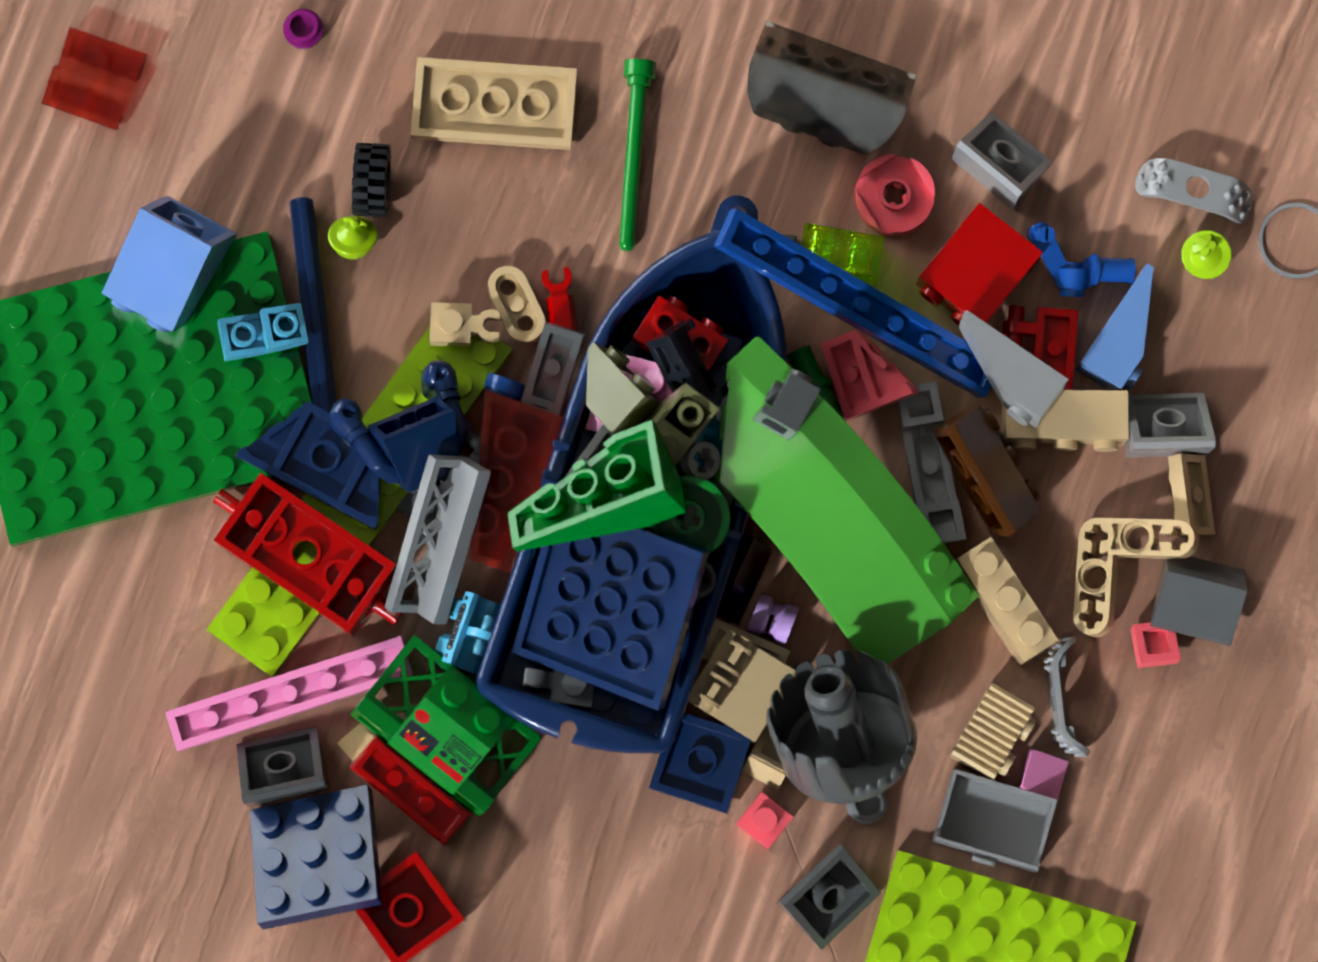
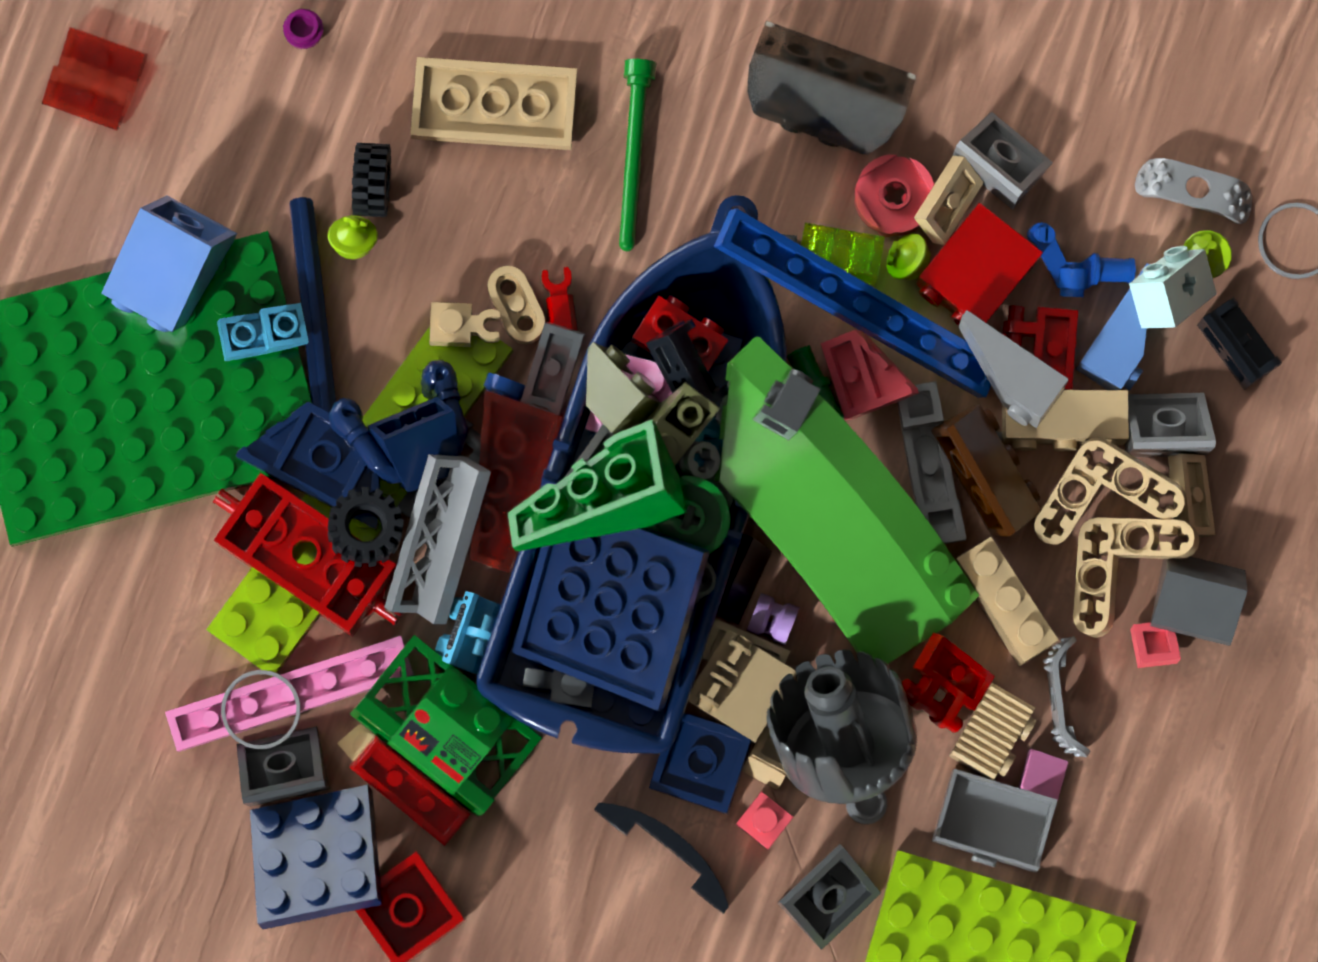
none -> light grey piece [221,670,301,749]
none -> black tyre [328,487,403,567]
none -> black slope [594,803,729,914]
none -> lime hat [886,233,931,280]
none -> red plate [901,632,995,733]
none -> tan plate [914,156,984,245]
none -> tan beam [1034,437,1185,545]
none -> light aqua brick [1129,246,1217,328]
none -> black hinge [1197,297,1282,390]

